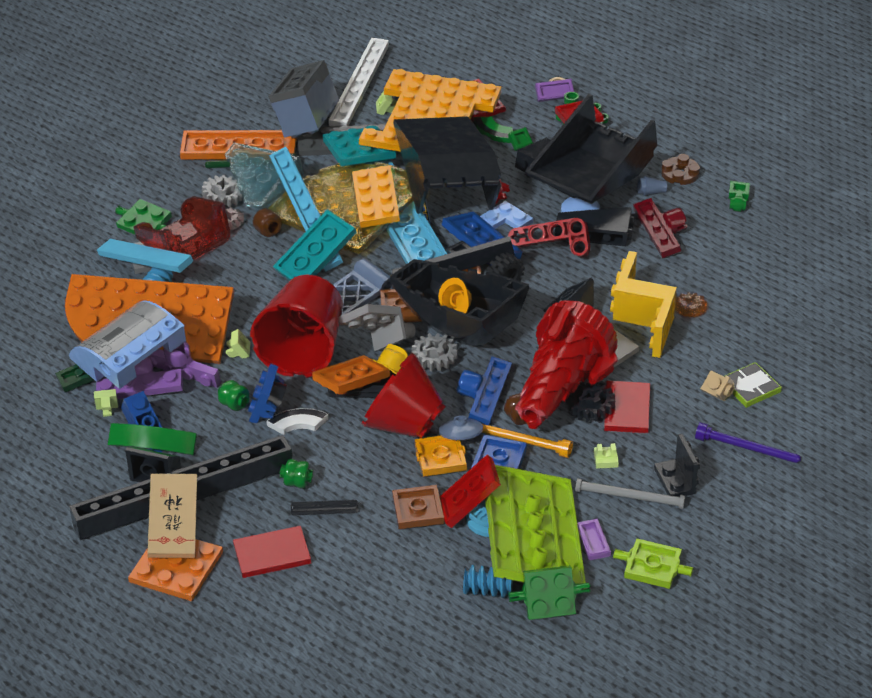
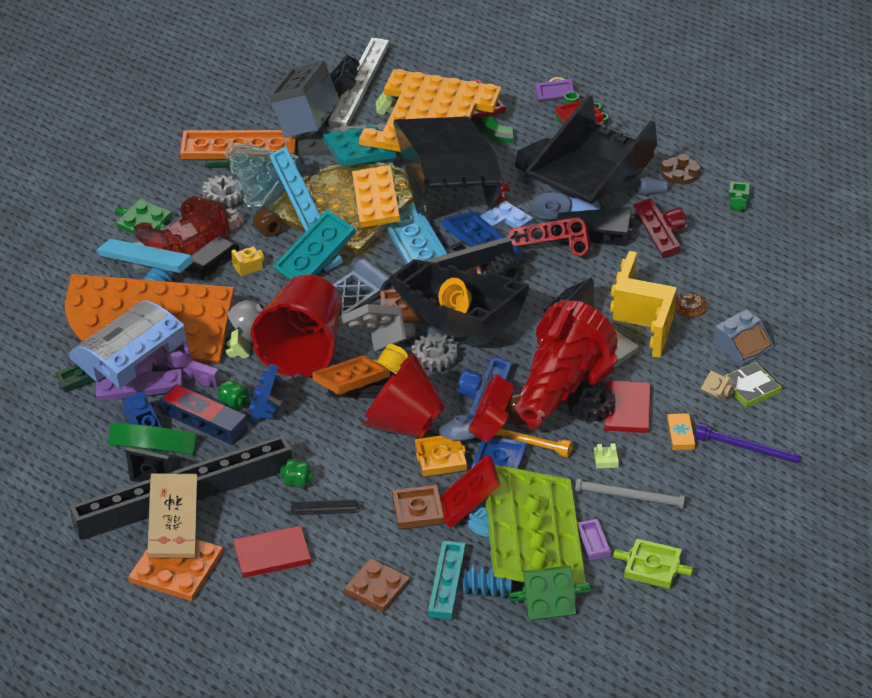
yellowish green tile [94,389,118,417] -> none
white tile [267,408,328,435] -> none
green tile [508,127,533,151] -> none
black bracket [654,434,700,497] -> none
none -> dark blue brick [160,384,248,445]
none -> black beam [185,235,239,280]
none -> light grey cylinder [227,300,265,342]
none -> yellow brick [231,247,264,276]
none -> black plate [330,54,360,94]
none -> dark orange plate [344,558,410,613]
none -> teal plate [428,540,466,620]
none -> red beam [468,374,515,443]
none -> sand blue dish [531,192,571,219]
none -> light orange tile [667,413,695,450]
none -> sand blue slope [714,309,774,366]

